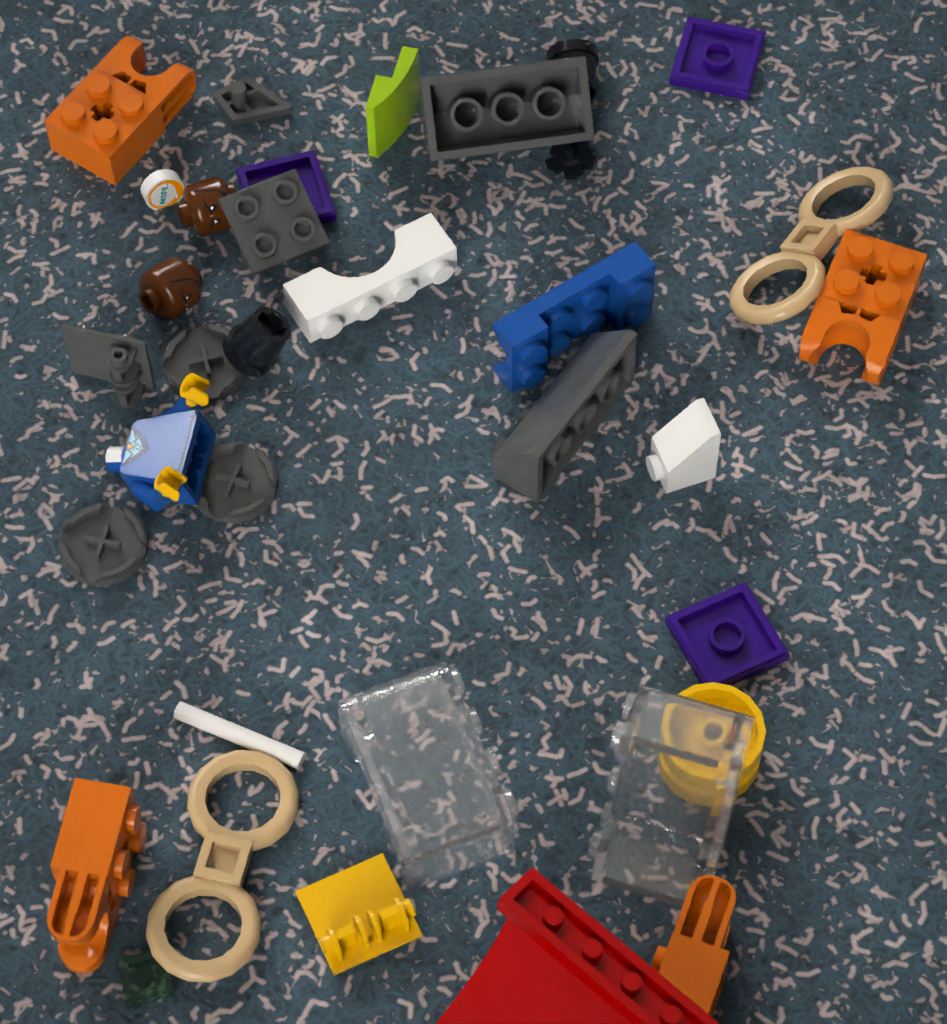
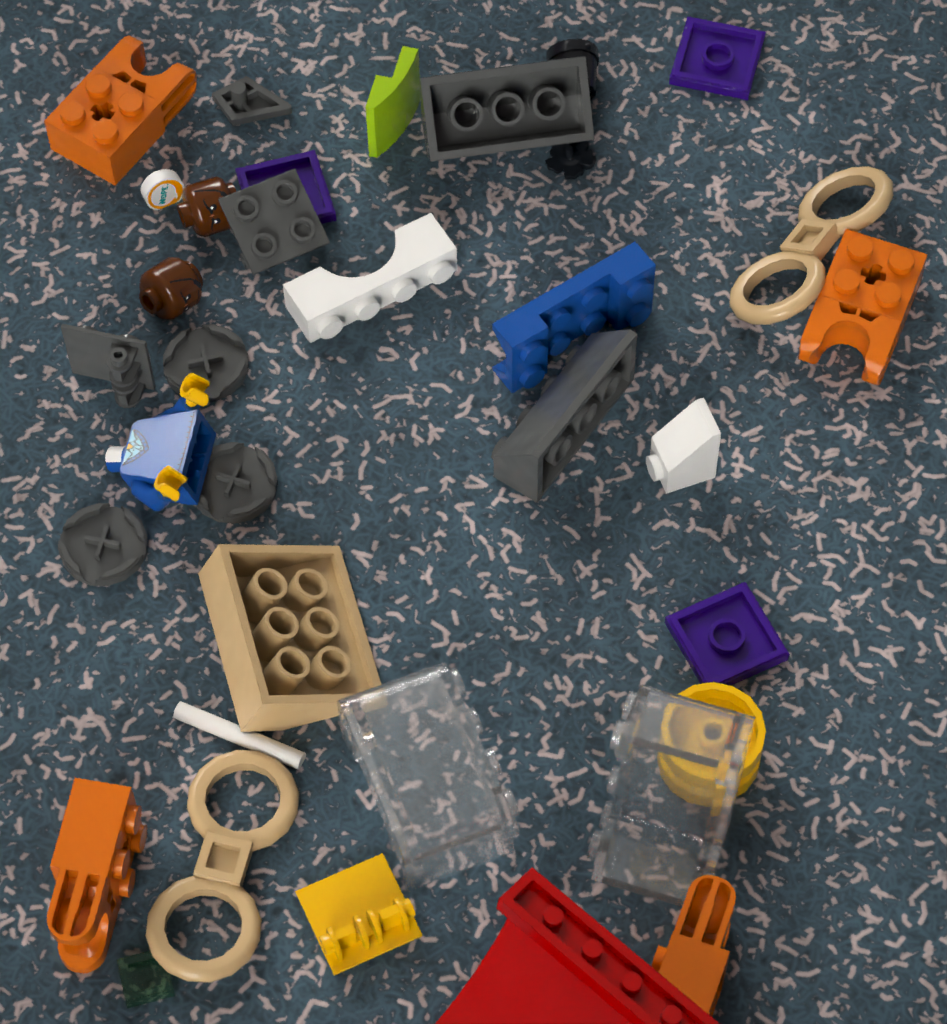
black piece [222,307,291,377] -> none
none -> tan slope [198,544,386,732]

